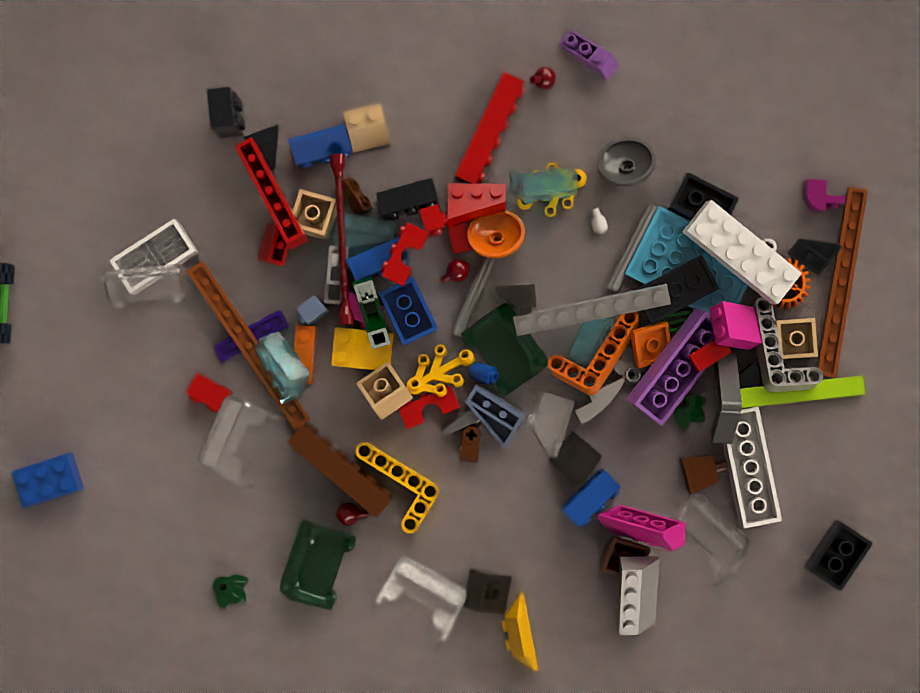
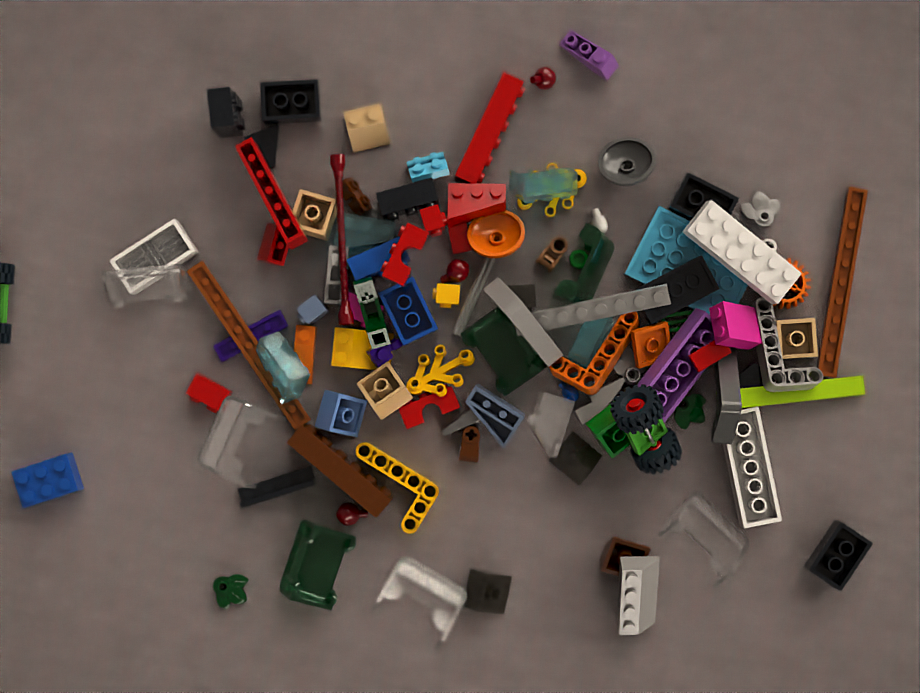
blue slope [288,124,353,169] -> none
blue brick [469,362,499,386] -> none
yellow wedge [502,592,539,671] -> none
blue brick [560,468,621,527] -> none
dark pink slope [597,504,685,551] -> none
light grey axle [607,204,657,291] -> none
reddish brown torso [679,455,728,494] -> none
black wing [788,238,842,276] -> none
magenta brick [803,179,845,213] -> none
none -> black fence [238,466,317,508]
none -> black brick [260,79,322,125]
none -> medium blue slope [315,390,367,437]
none -> dark purple plate [367,338,403,368]
none -> medium azure plate [407,152,450,183]
none -> yellow brick [432,283,460,308]
none -> light grey beam [483,277,563,367]
none -> medium nougat piece [535,237,568,273]
none -> clear green windscreen [551,223,615,304]
none -> blue piece [558,381,579,403]
none -> green tile [569,249,589,269]
none -> green brick [585,401,631,459]
none -> black plate [610,384,682,475]
none -> light grey plate [741,191,780,227]

